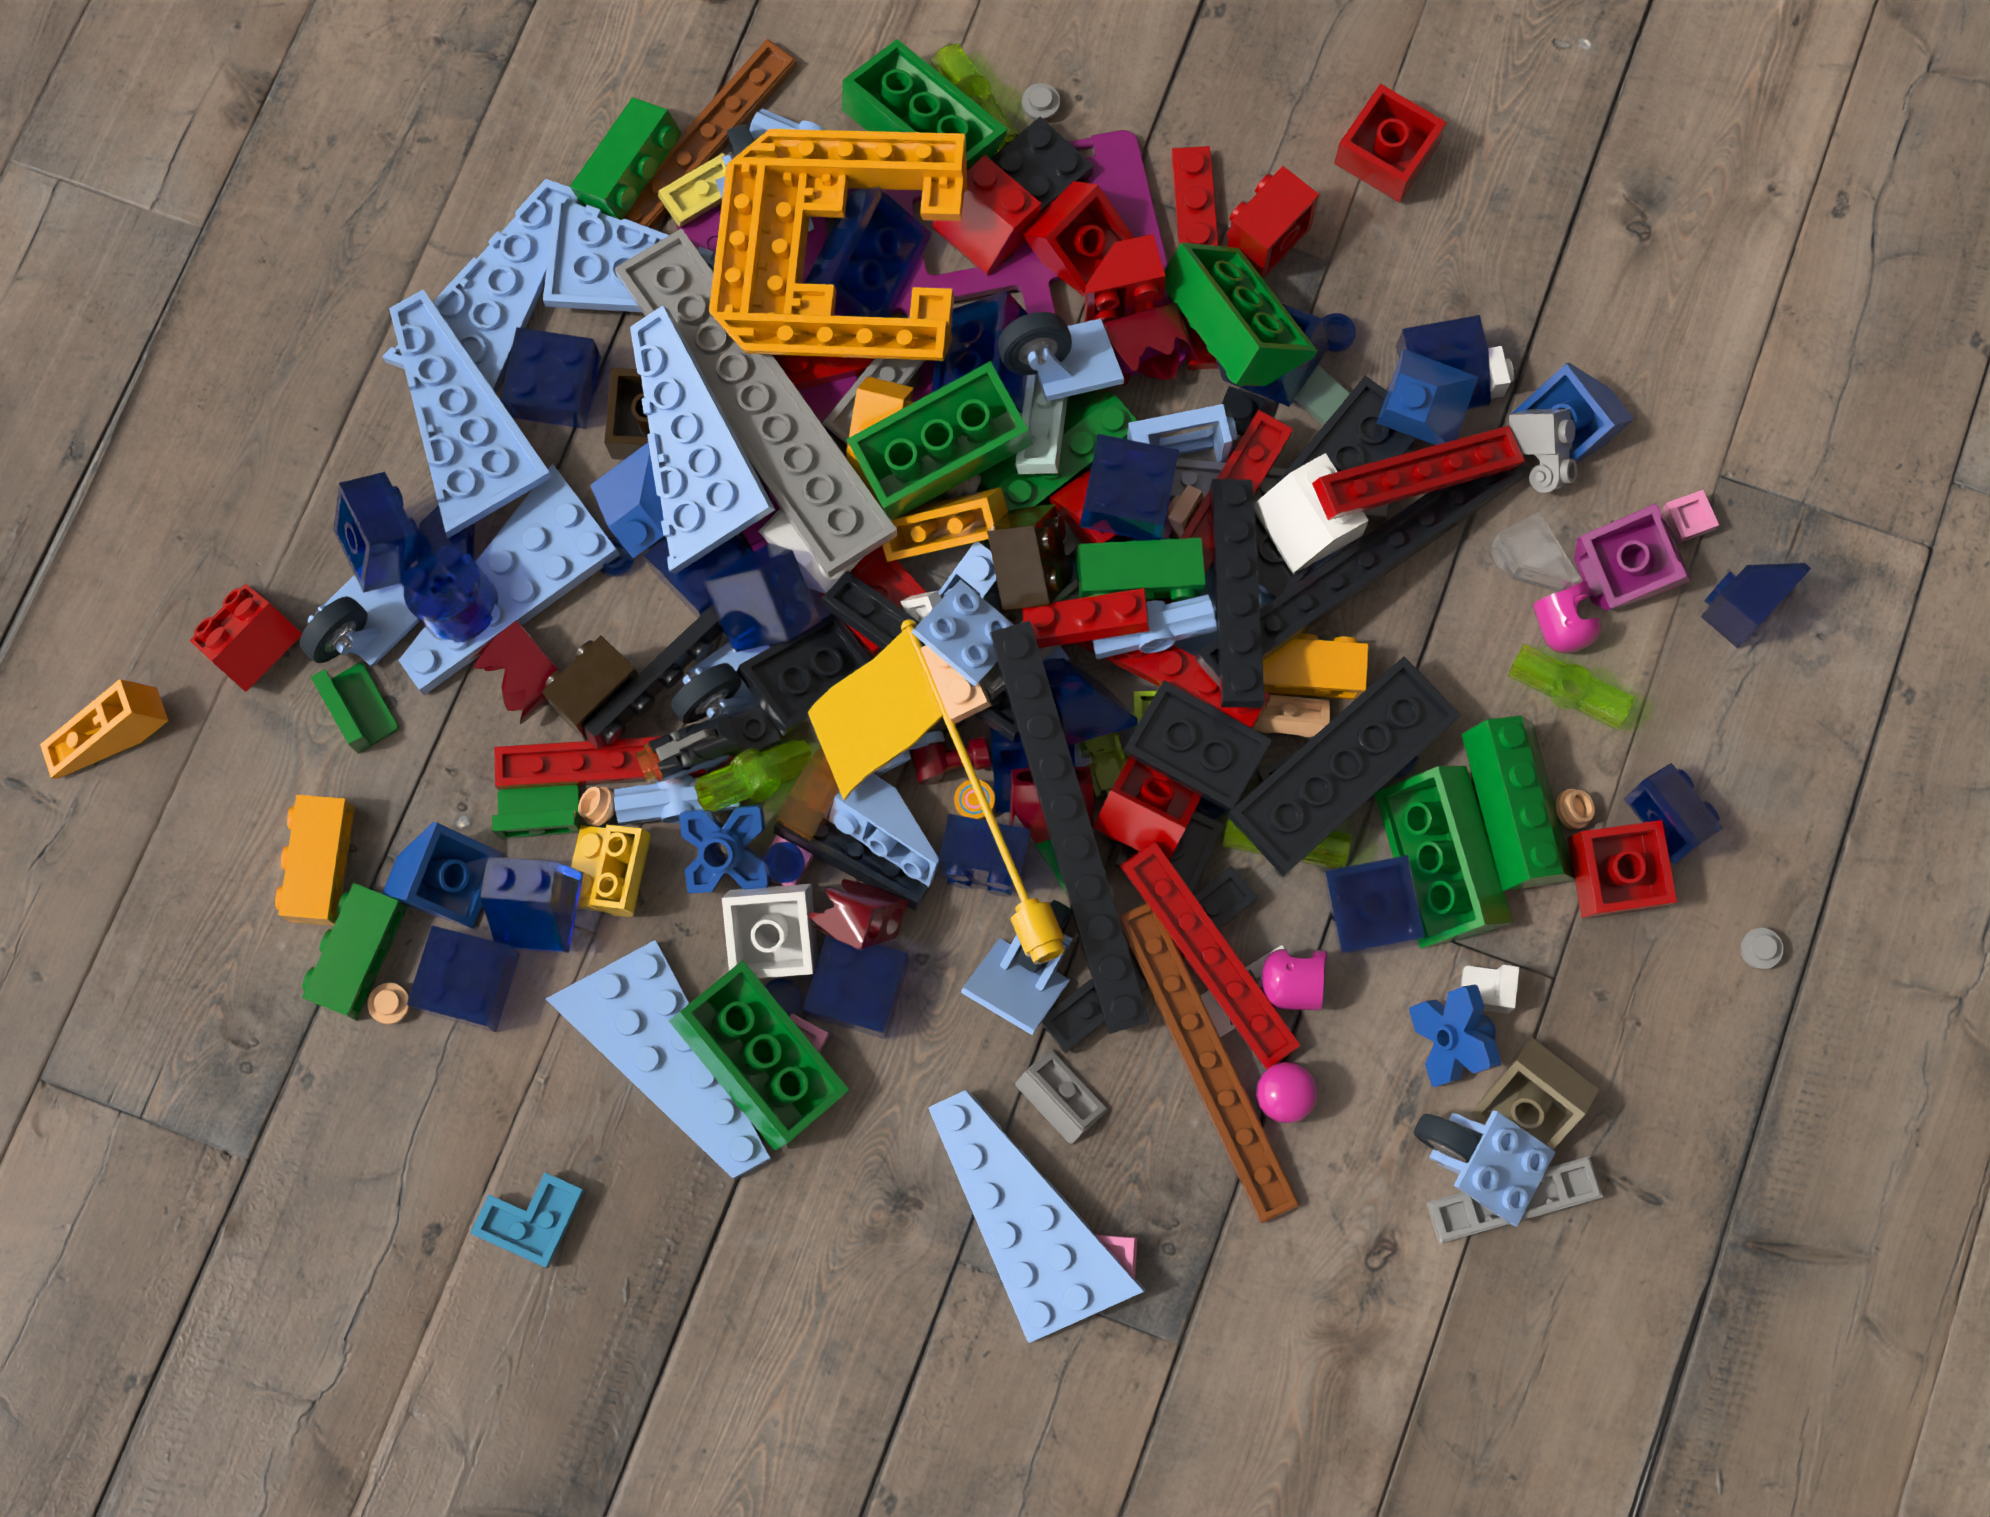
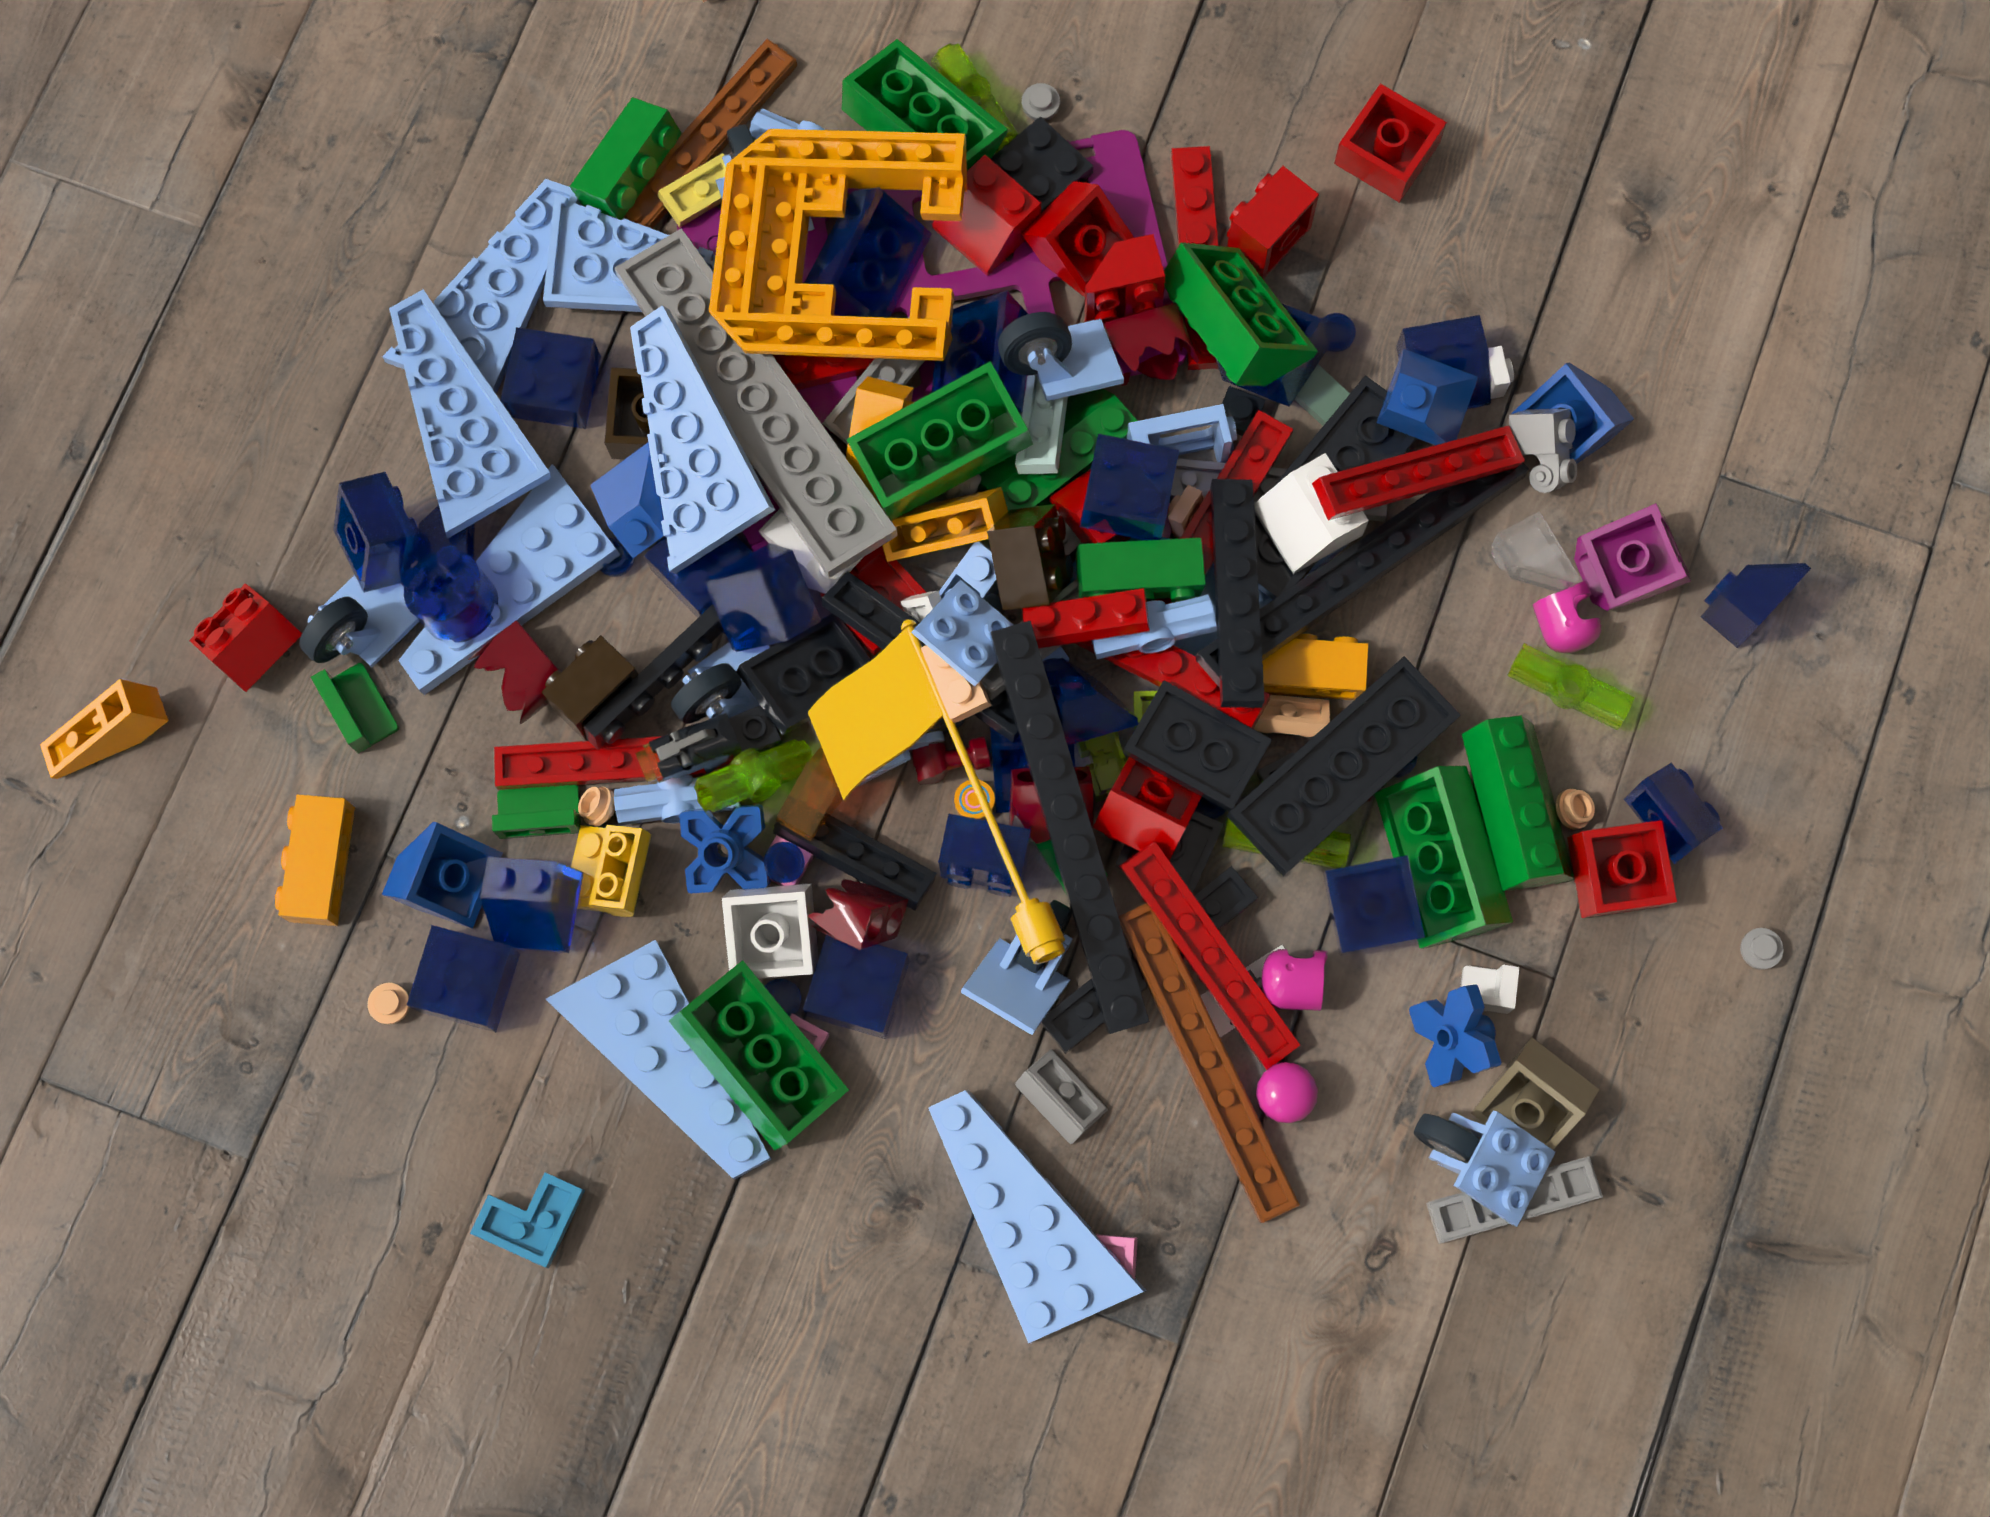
green brick [301,883,408,1021] -> none
light blue slope [828,773,940,887] -> none
bright pink plate [1663,490,1719,543] -> none

